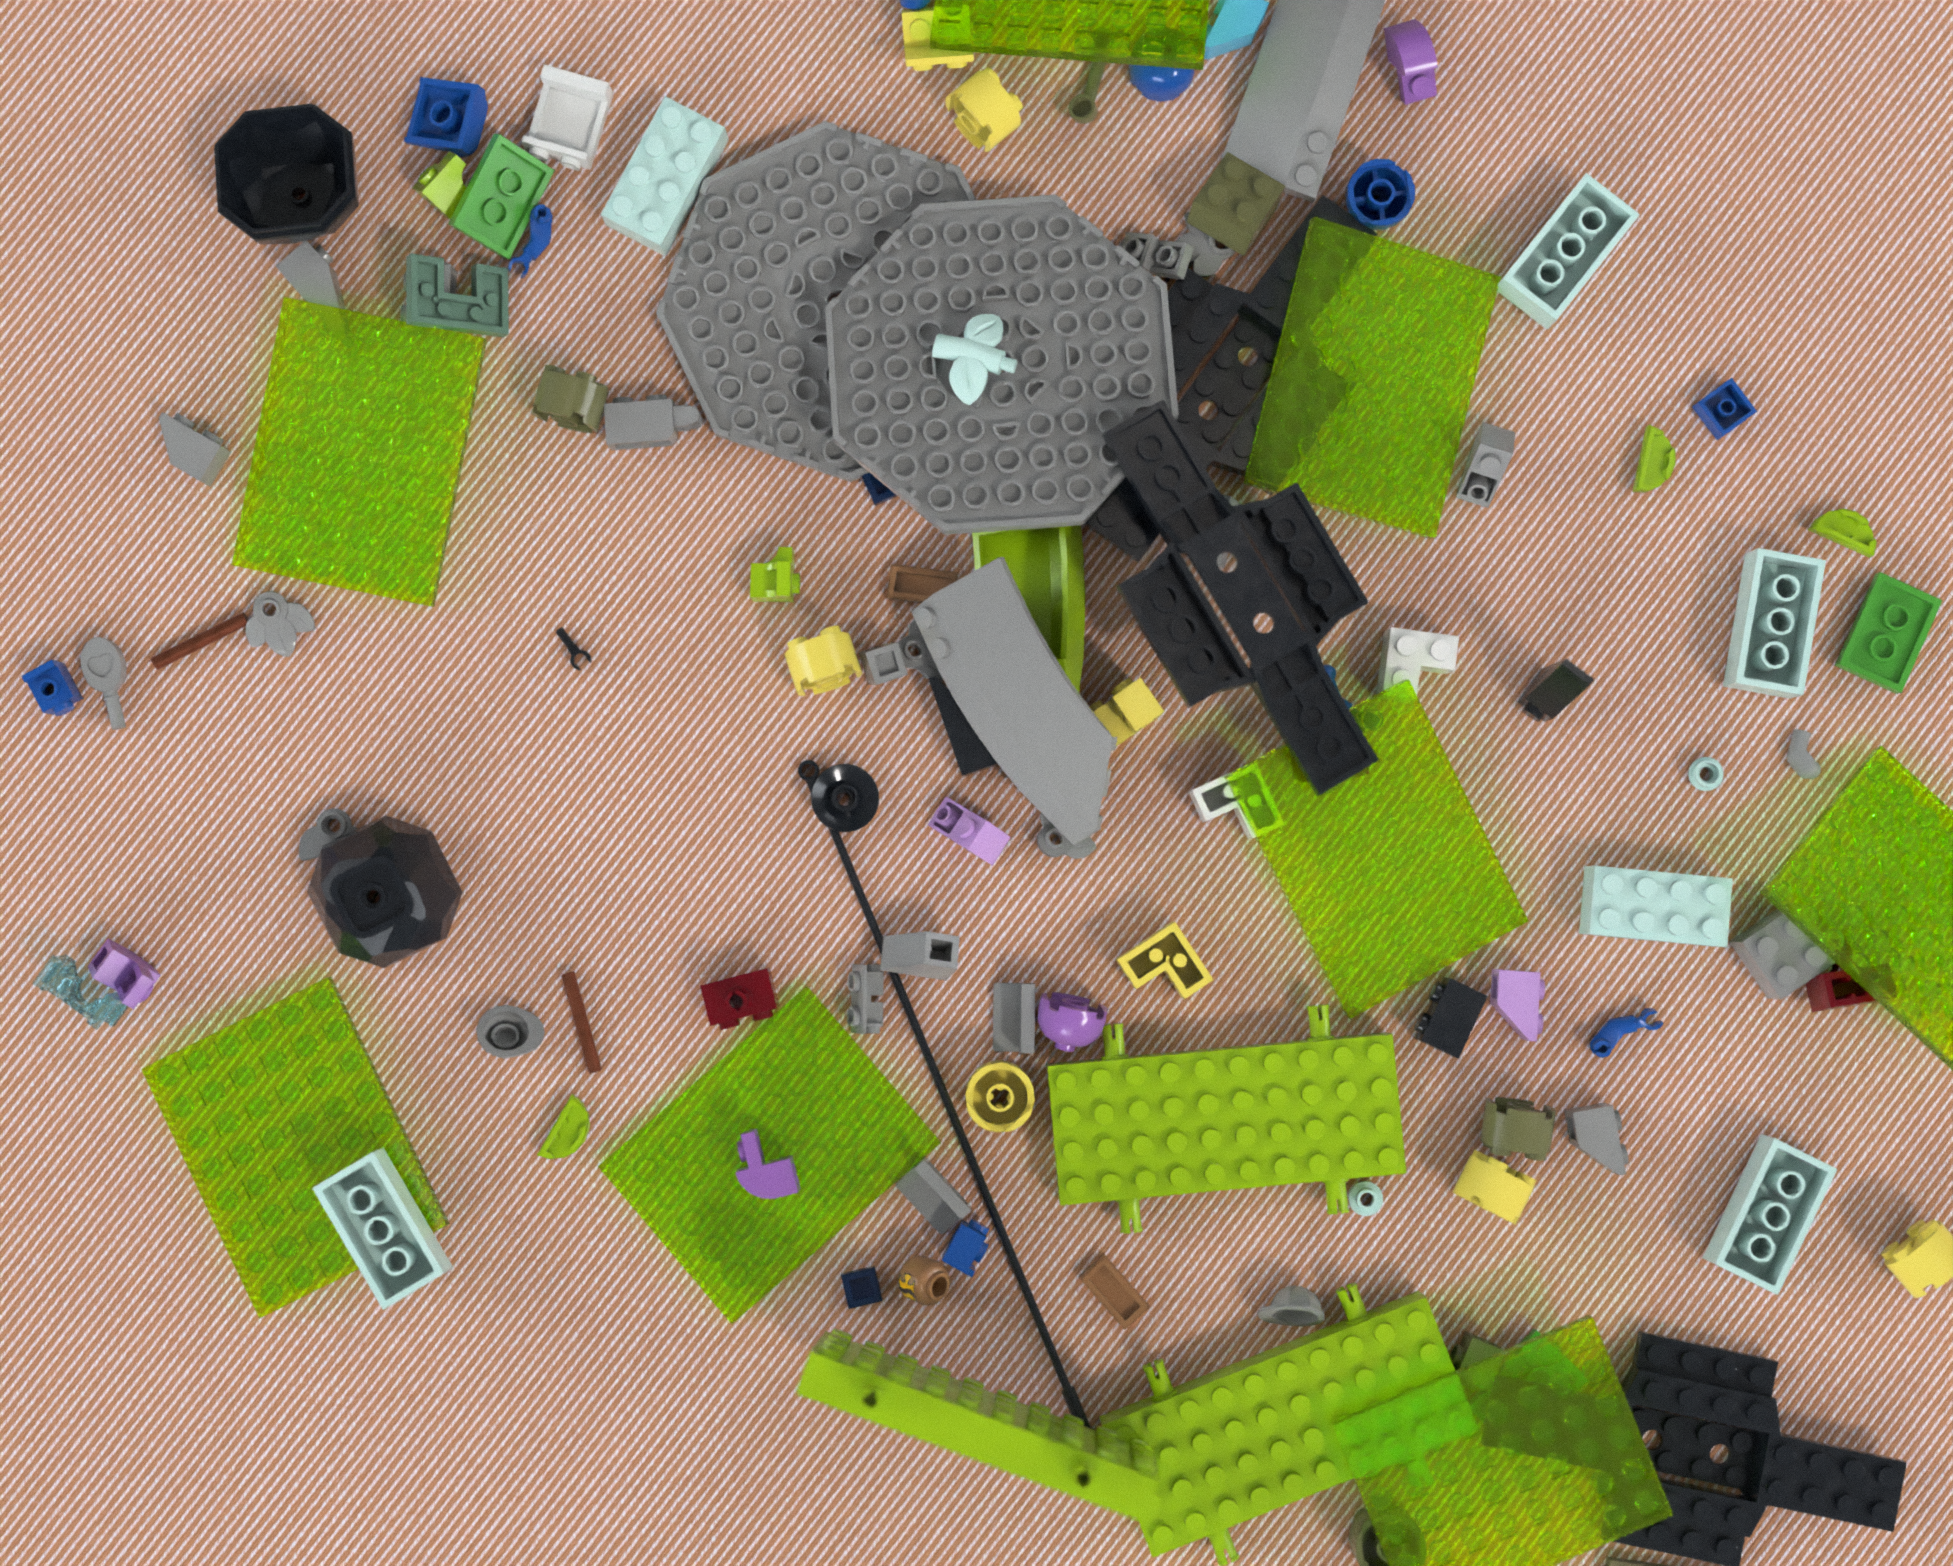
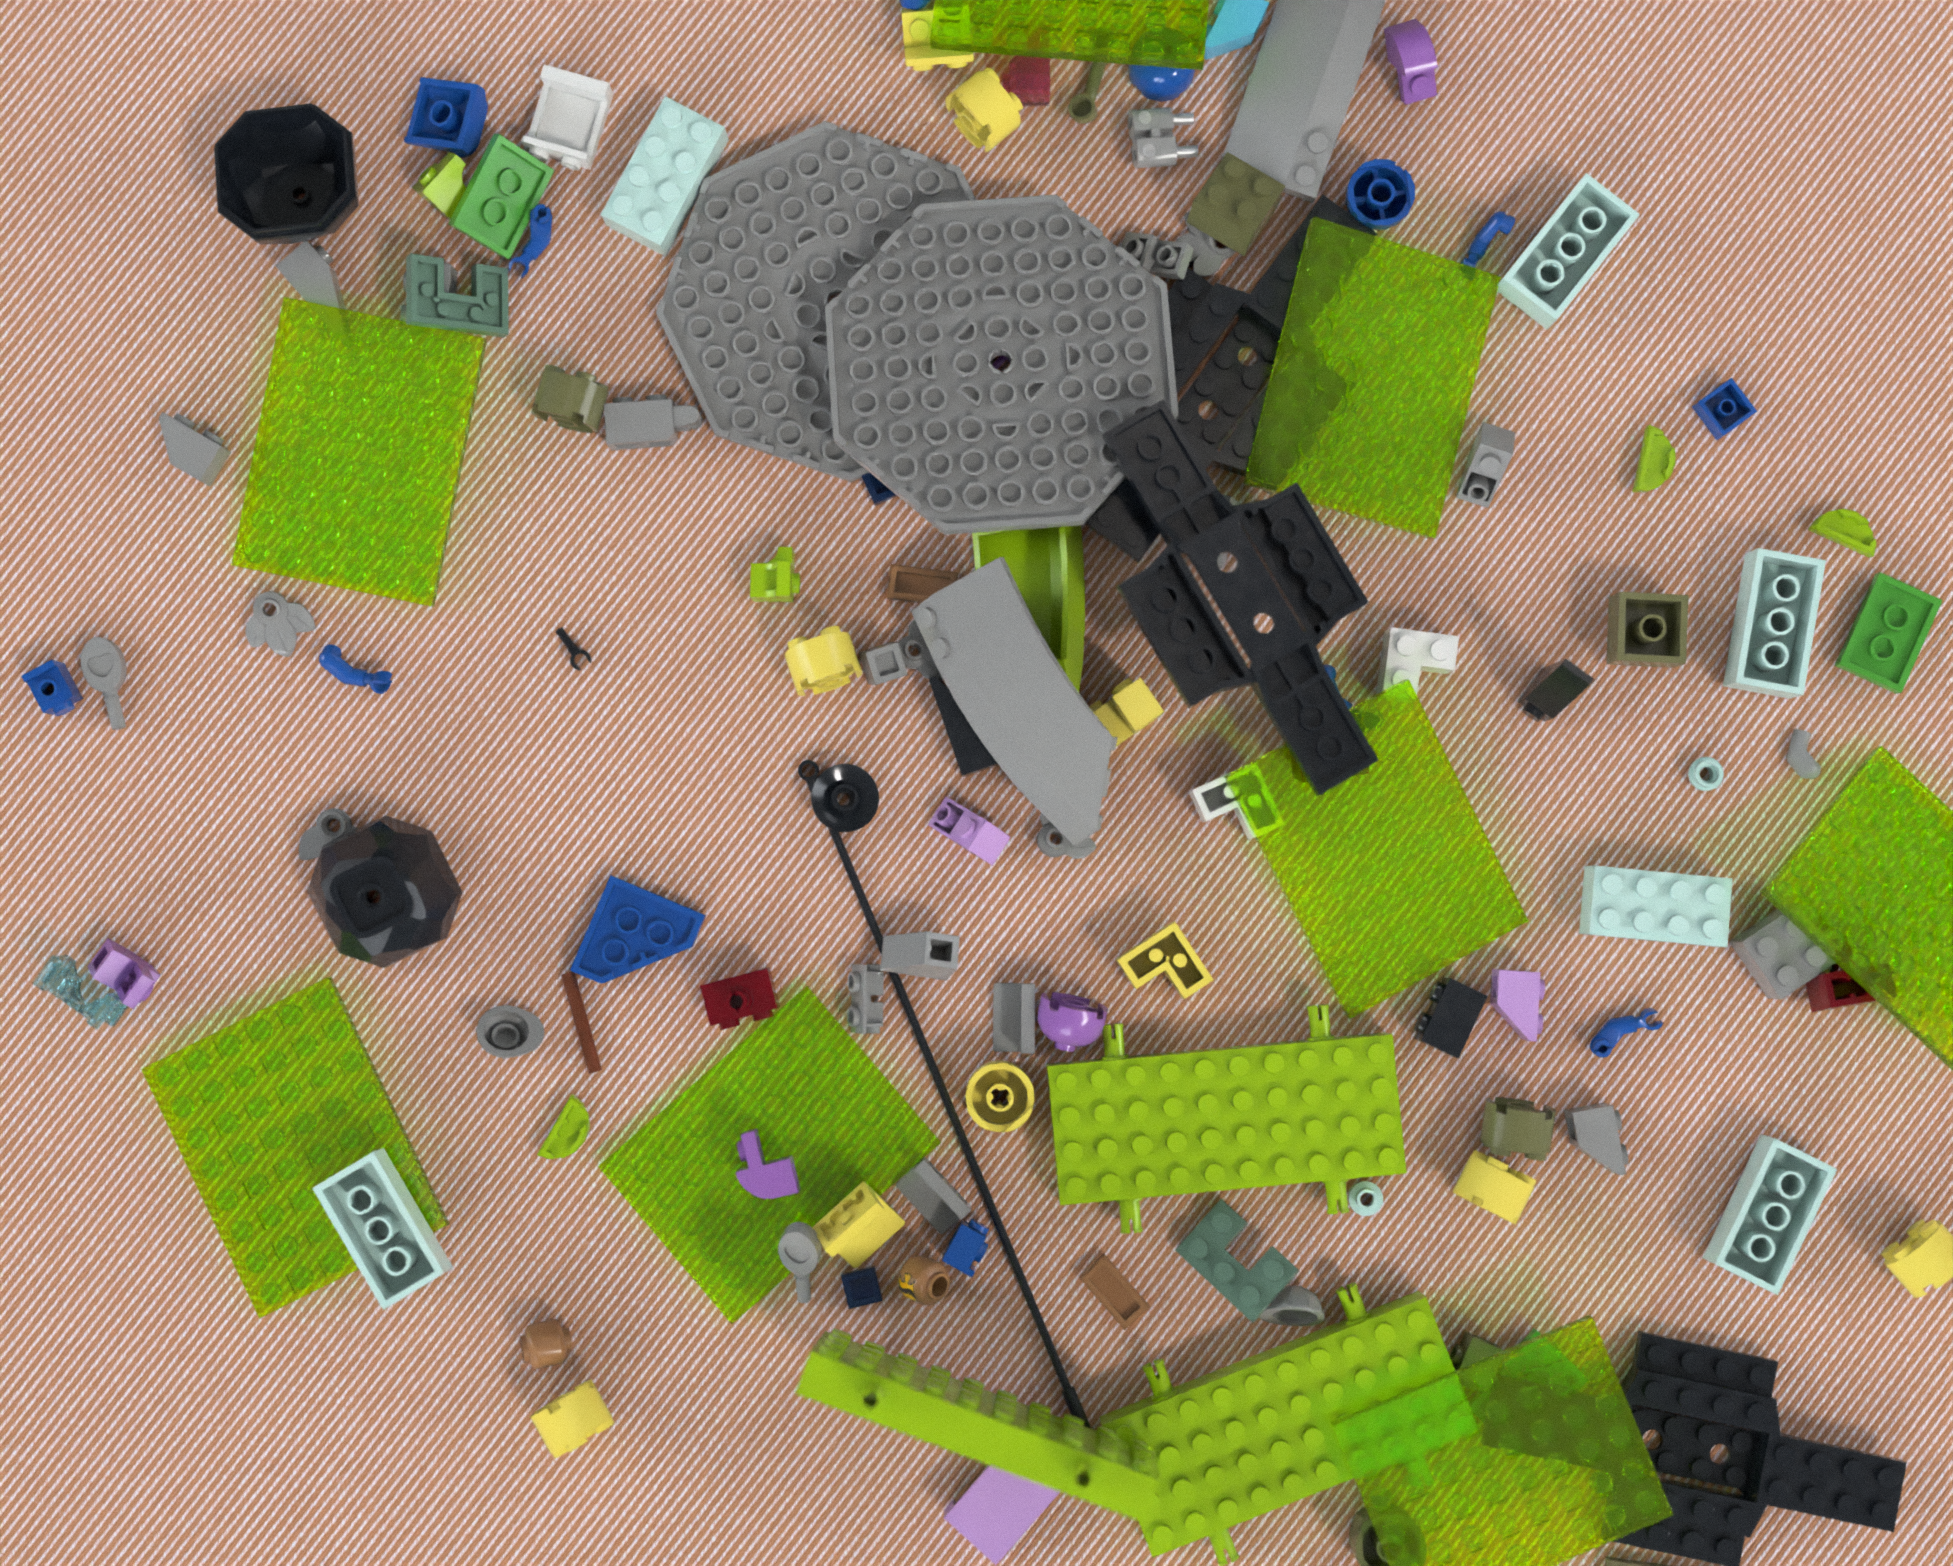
copper bar [151,612,249,670] -> none
light aqua plant [932,314,1017,405] -> none
none -> blue arm [319,644,393,694]
none -> medium nougat head [519,1319,573,1369]
none -> light yellow brick [530,1379,615,1458]
none -> blue plate [570,875,706,984]
none -> light grey piece [778,1222,822,1303]
none -> light yellow bracket [812,1181,905,1268]
none -> lavender panel [944,1465,1060,1565]
none -> clear pink slope [1002,28,1050,106]
none -> light grey piece [1128,107,1199,168]
none -> sand green plate [1175,1199,1300,1323]
none -> blue arm [1458,211,1516,281]
none -> olive brick [1606,592,1689,668]

